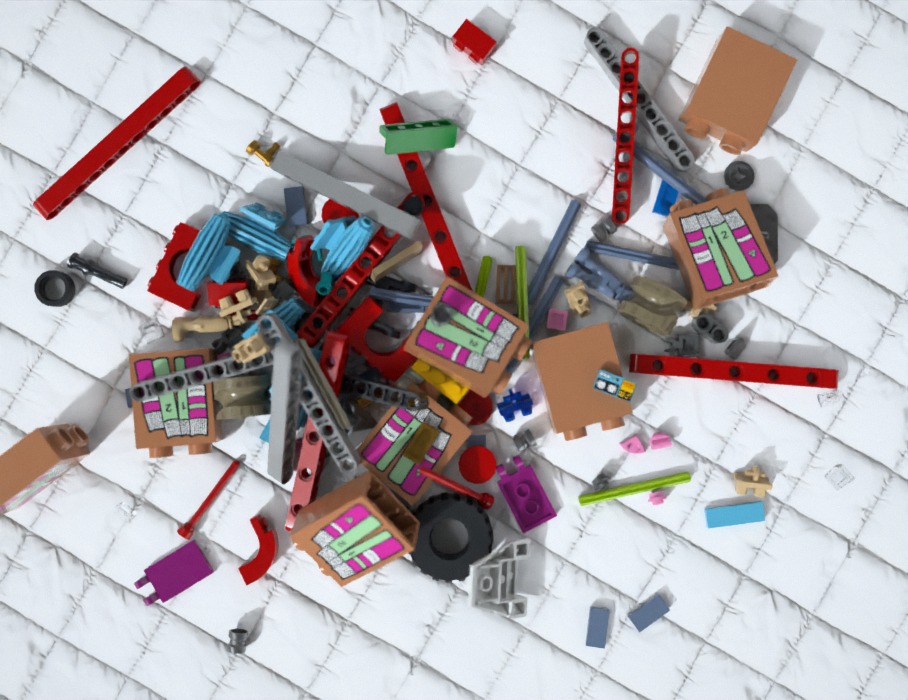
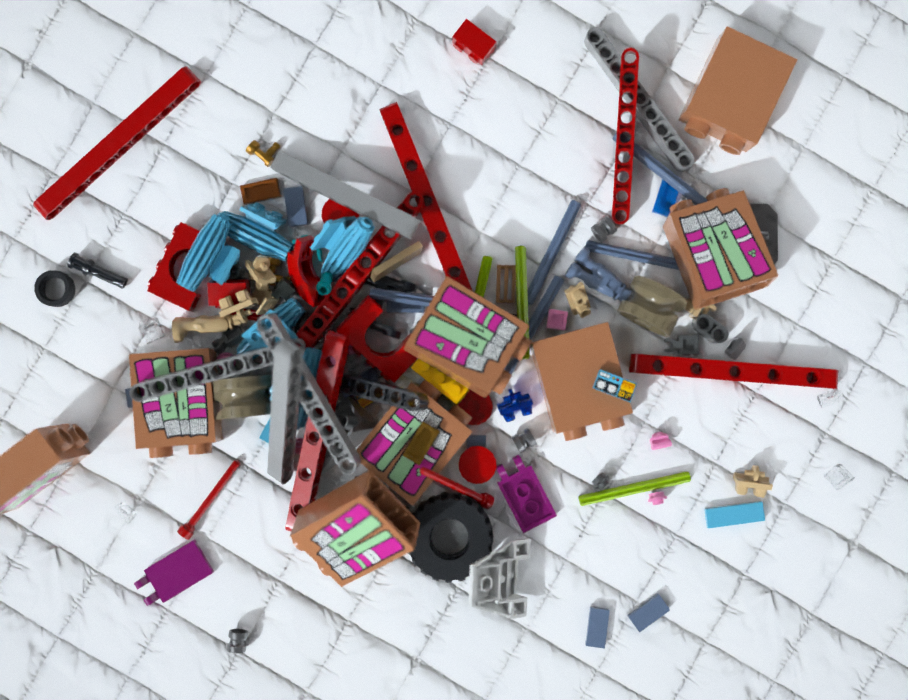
tan hips [232,332,271,363] -> none
red arch [238,514,279,586] -> none
dark tan axle [294,339,351,430] -> none
green panel [379,119,458,155] -> none
black plate [403,197,423,217] -> none
flat silver wheel [430,303,452,327] -> none
bright pink tile [619,434,646,454] -> none
dark grey gear [723,161,755,192] -> none
none -> dark orange tile [240,178,282,205]

